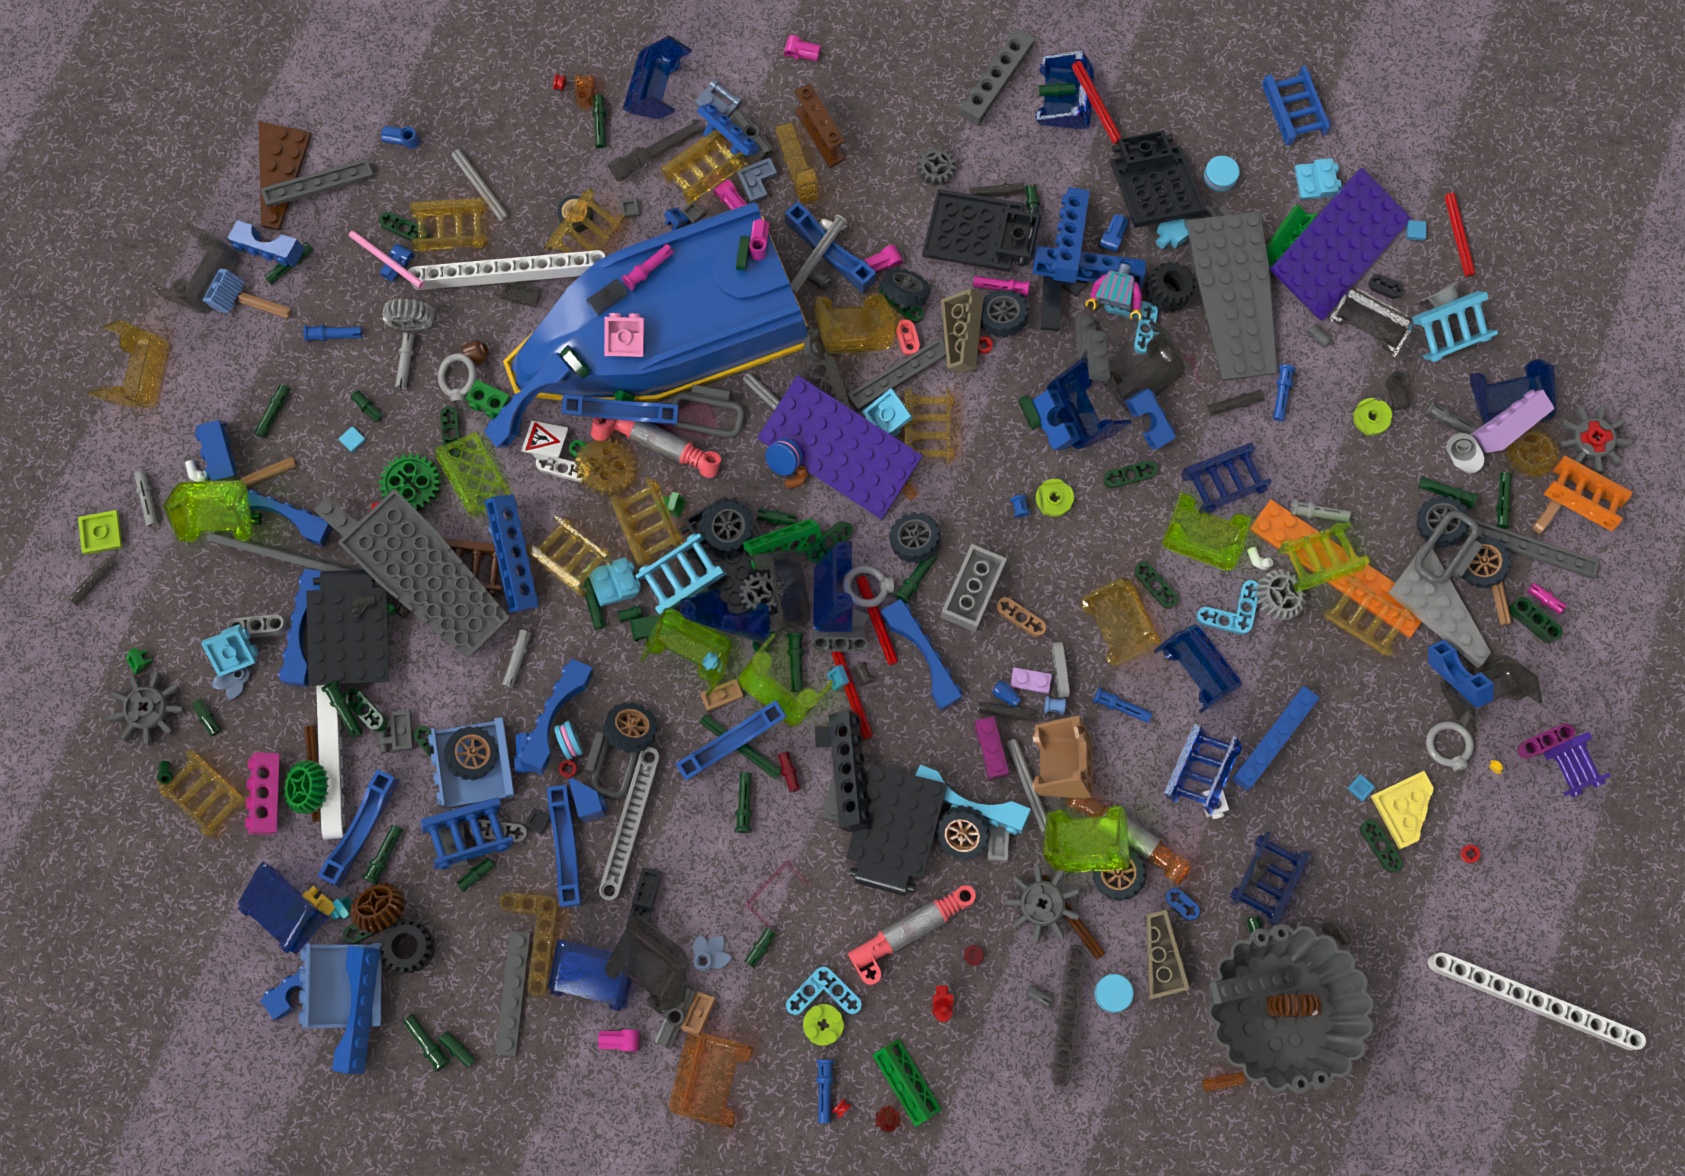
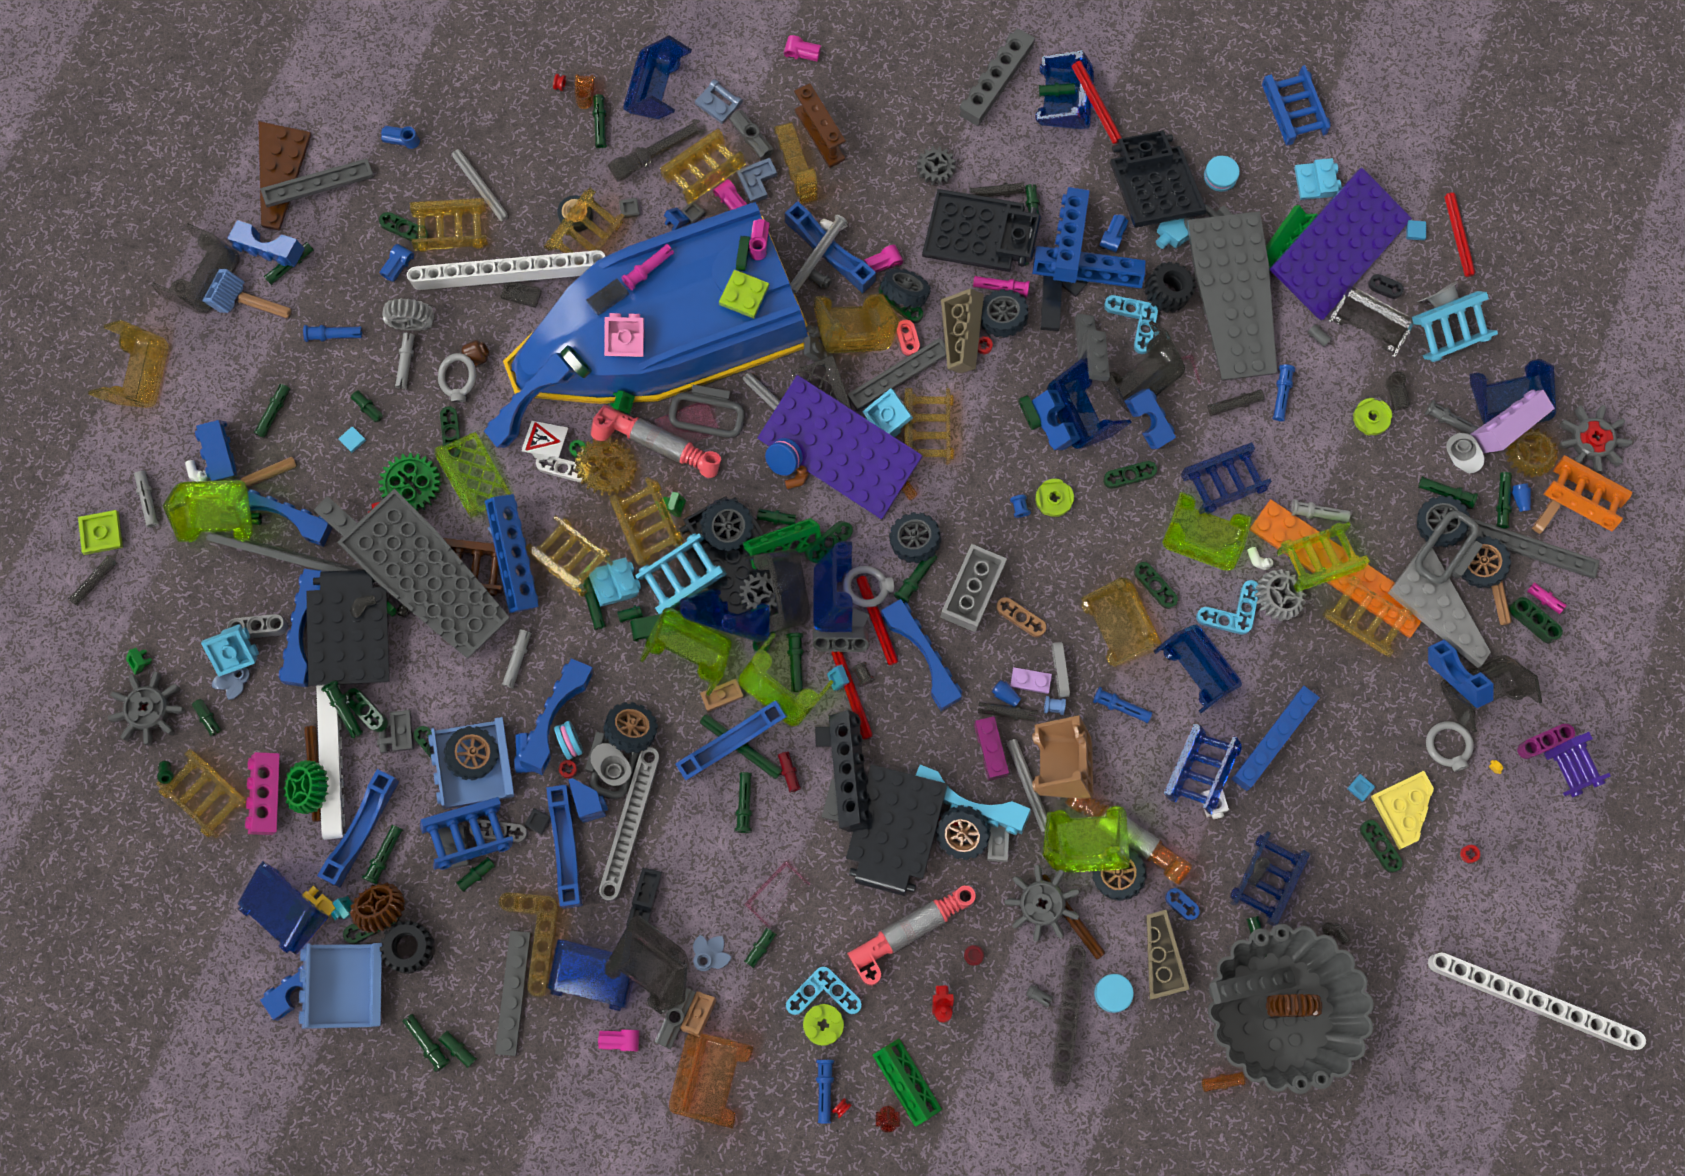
blue arch [332,946,380,1074] -> none
bright pink piece [349,231,424,289] -> none
green brick [466,379,512,419] -> none
blue arch [561,394,678,425] -> none
blue plate [697,103,760,162] -> none
medium azure plate [702,652,719,670] -> none
torso [1086,264,1142,320] -> none
none -> light grey piece [590,743,631,786]
none -> lime plate [719,270,769,319]
none -> blue cone [1511,483,1531,512]

